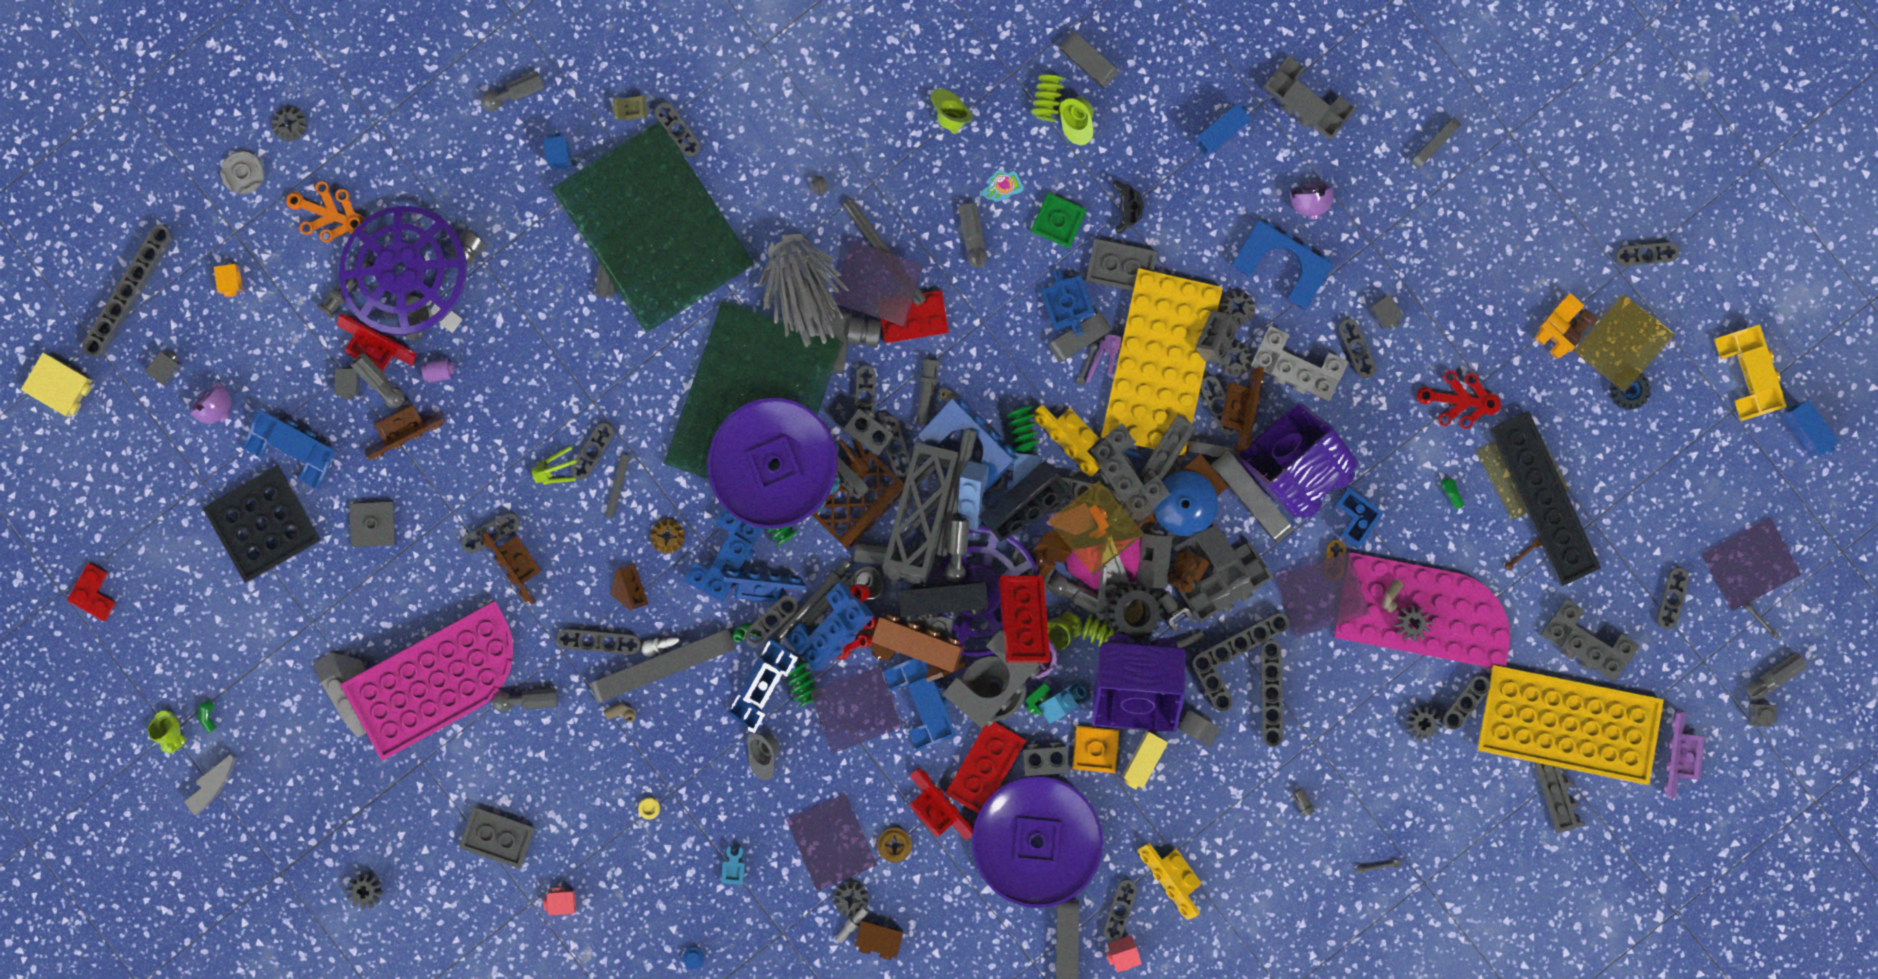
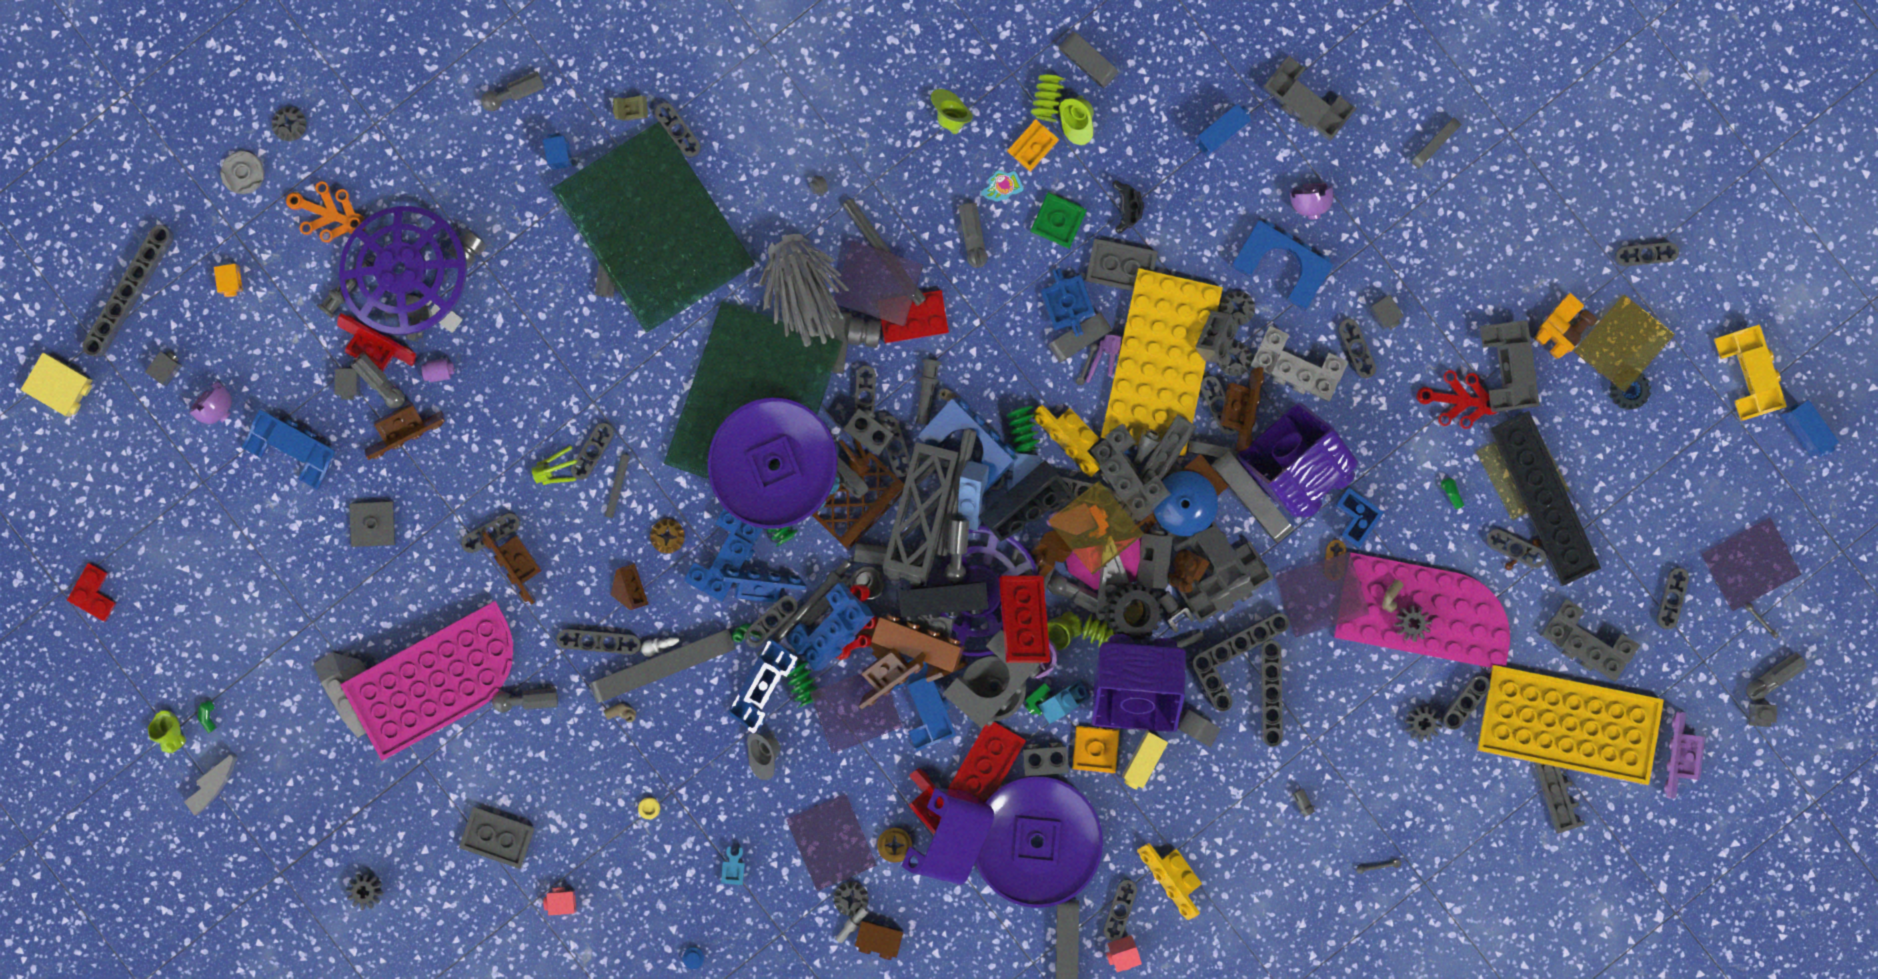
black piece [203,465,322,583] -> none
none -> reddish brown bracket [858,648,926,709]
none -> dark purple windscreen [901,788,995,885]
none -> light orange plate [1007,119,1059,173]
none -> dark grey cone [1132,429,1161,467]
none -> dark grey bracket [1480,320,1540,412]
none -> dark grey beam [1486,529,1547,569]

